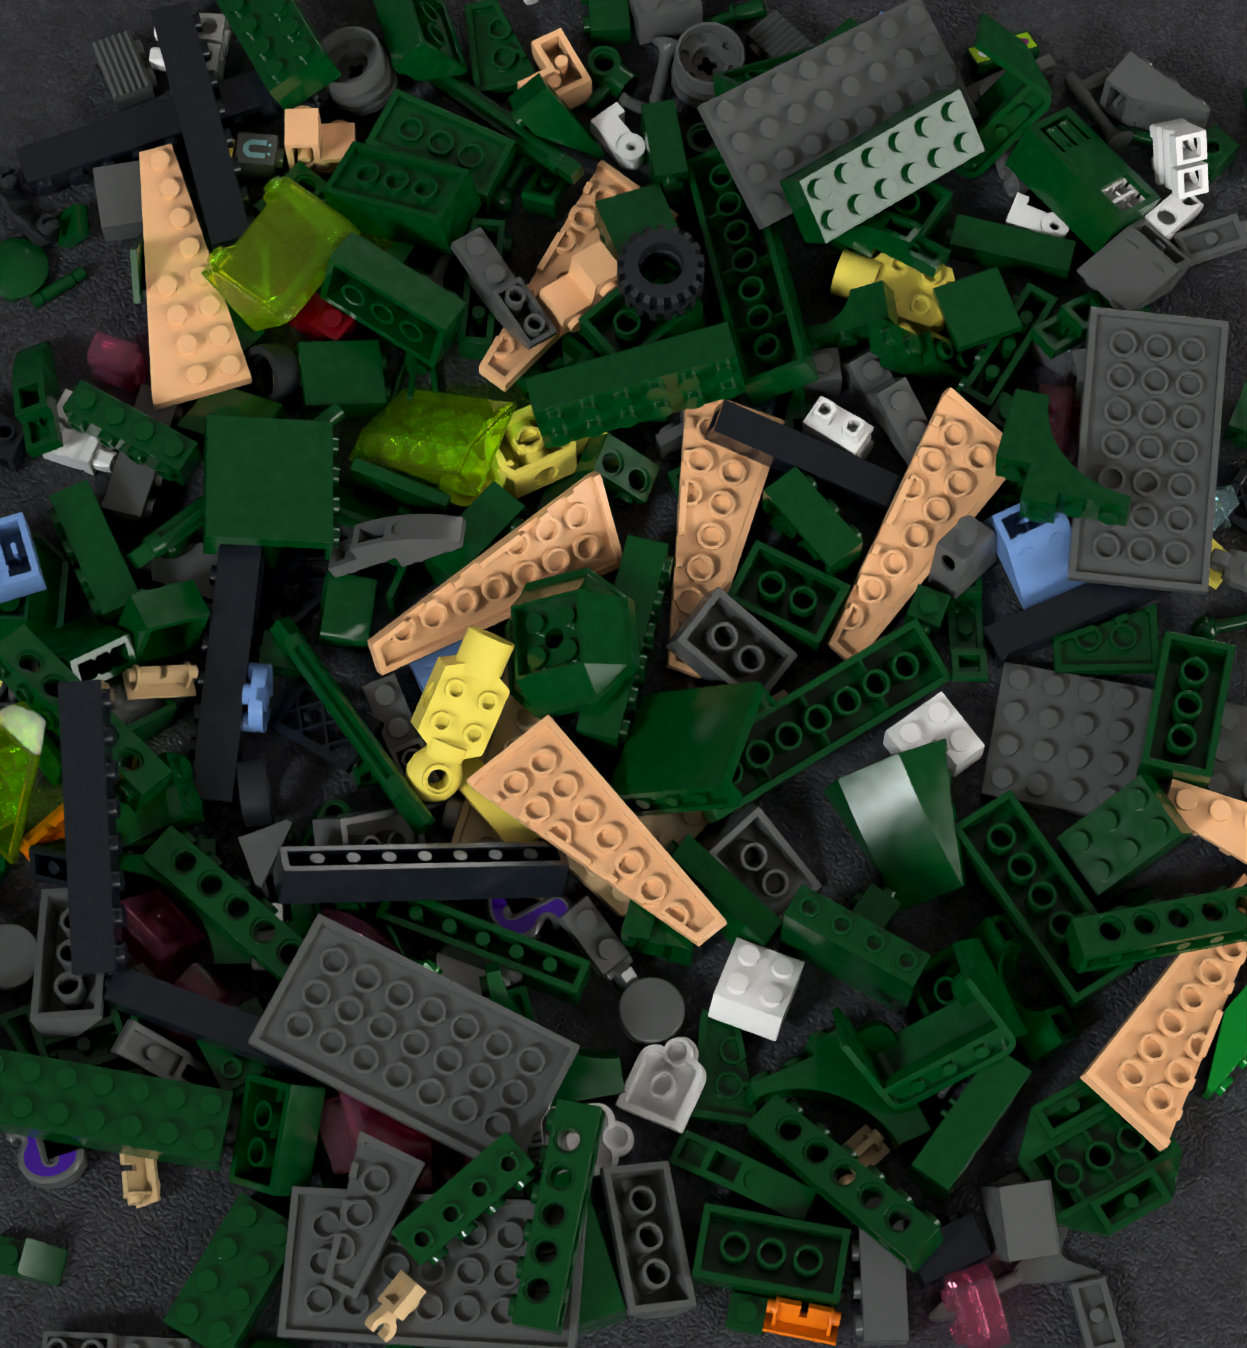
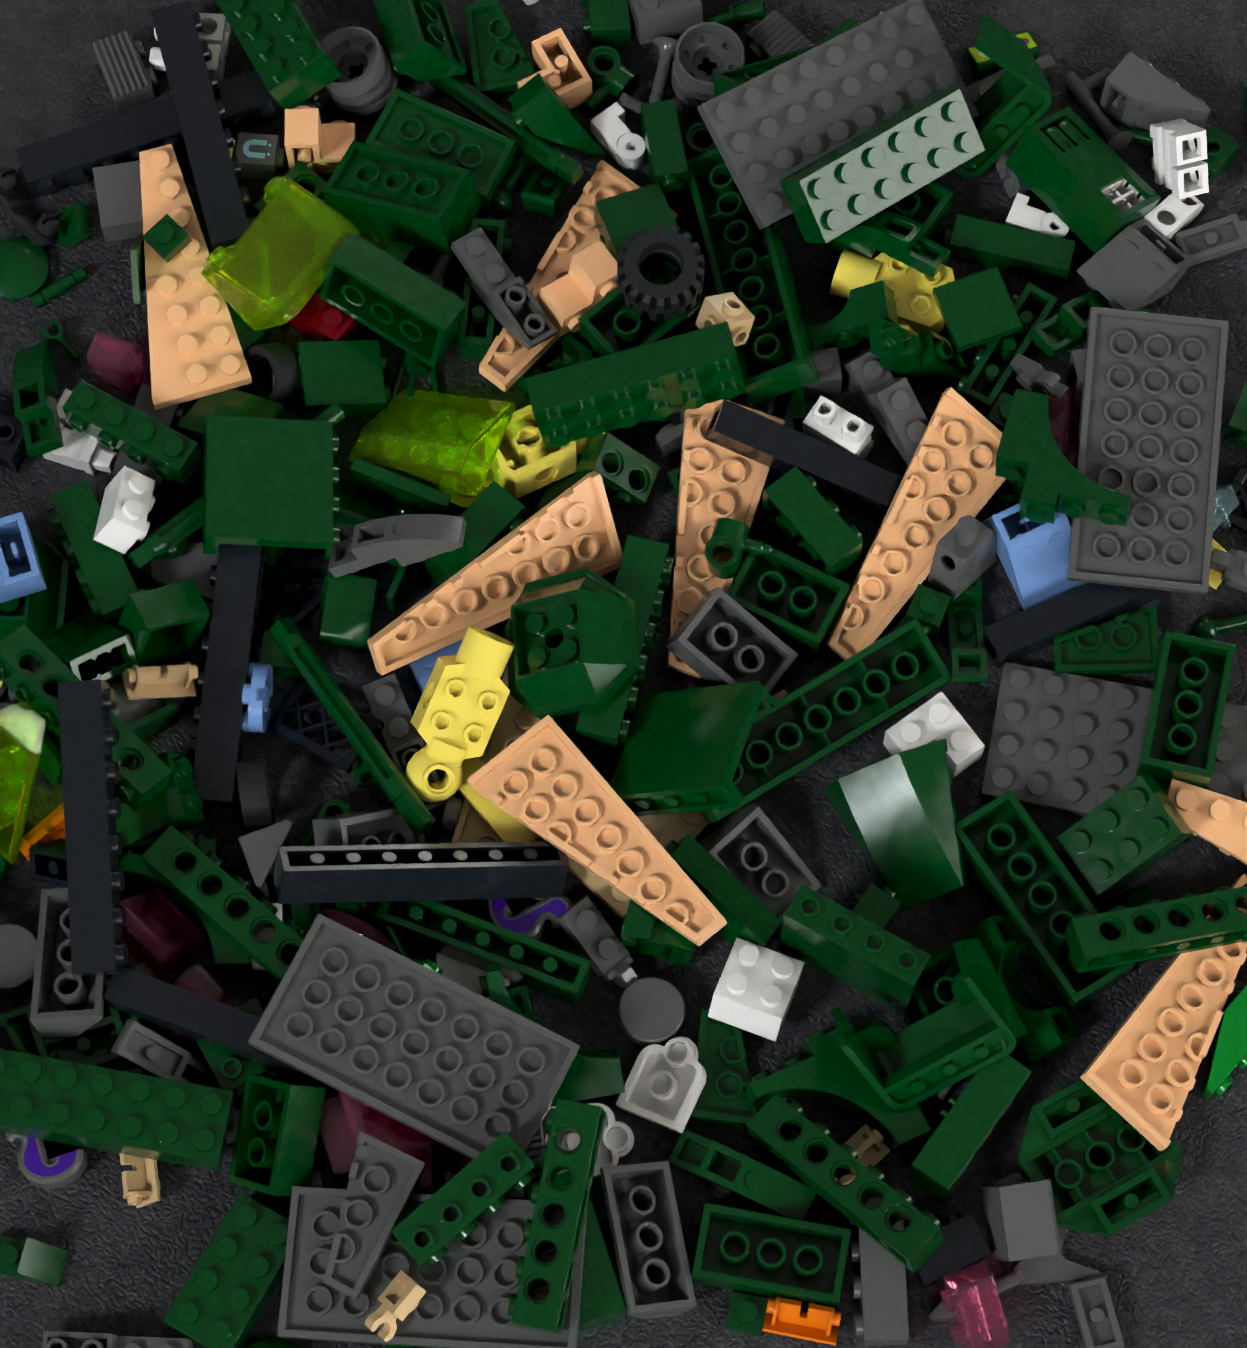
none -> dark green hand [38,319,80,361]
none -> white brick [93,466,156,554]
none -> dark green plate [142,214,192,263]
none -> tan brick [695,292,755,346]
none -> dark green piece [705,518,773,579]
none -> dark grey plate [1010,353,1069,399]

